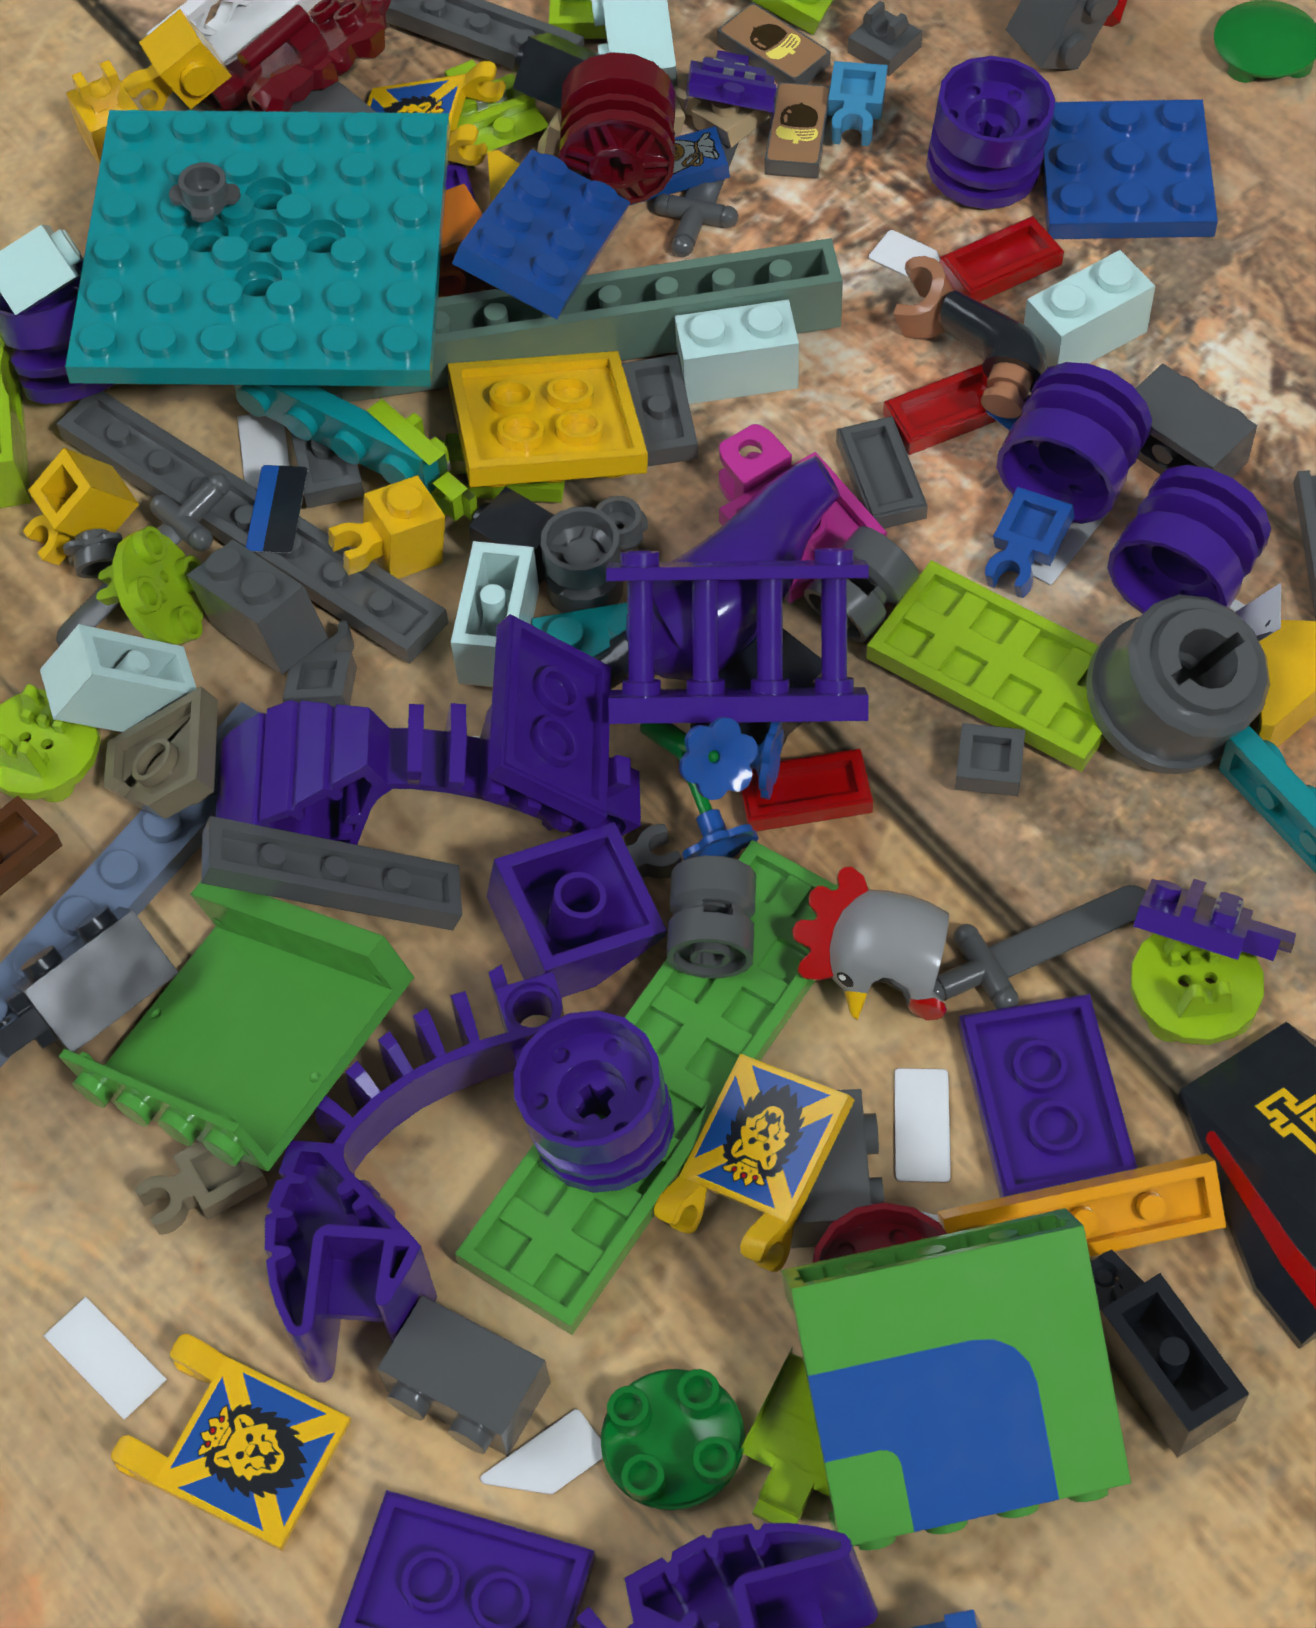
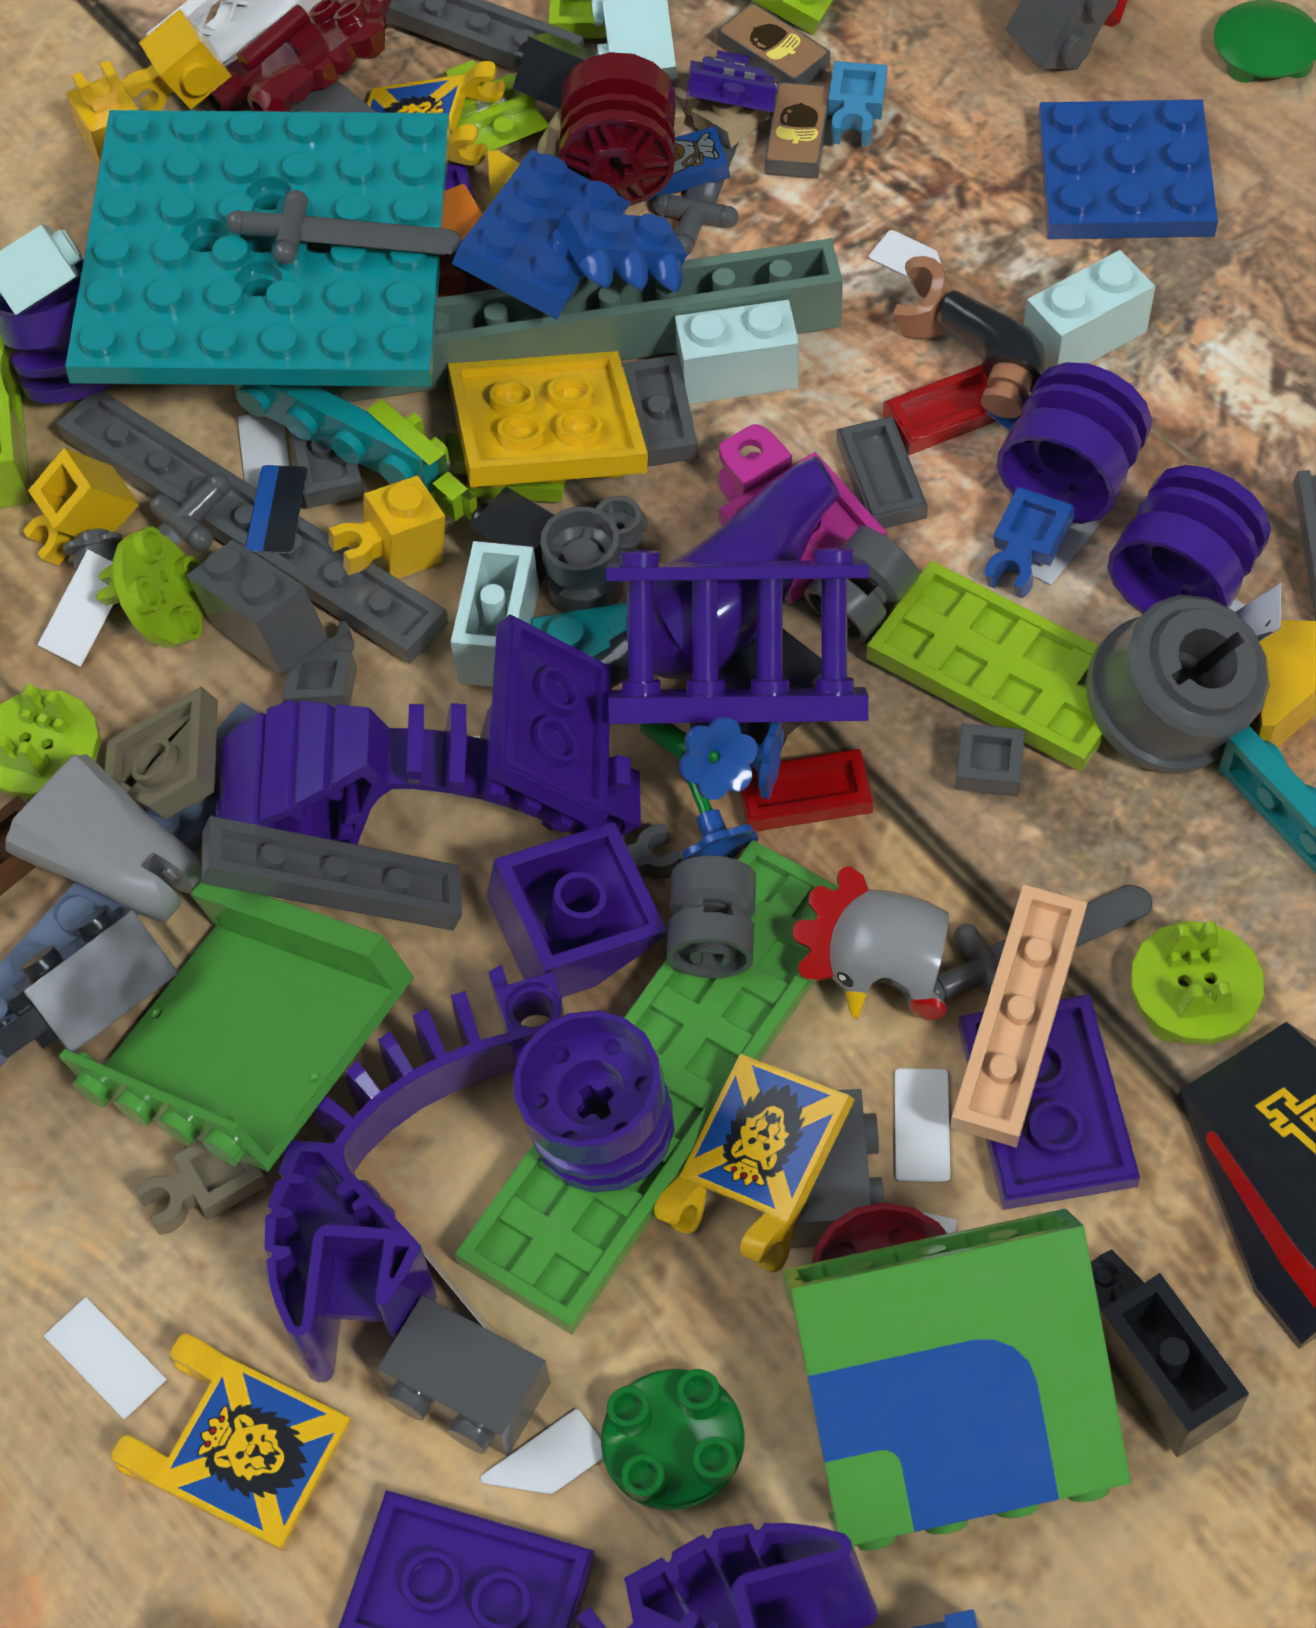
light aqua brick [40,624,197,732] -> none
dark grey plate [169,163,241,222] -> none
lime piece [742,1345,830,1524] -> none
dark grey tile [848,1,922,76] -> none
dark purple wheel [926,56,1055,209] -> none
light orange plate [937,1154,1226,1257] -> none
red tile [939,216,1064,302] -> none
dark purple piece [1133,879,1296,961] -> none
dark grey brick [1135,363,1257,478] -> none
none -> light grey piece [5,754,202,924]
none -> white sticker [38,550,114,667]
none -> dark grey sword [226,190,462,265]
none -> white sticker [418,1242,498,1335]
none -> blue plate [558,210,687,292]
none -> light nougat plate [950,884,1088,1148]

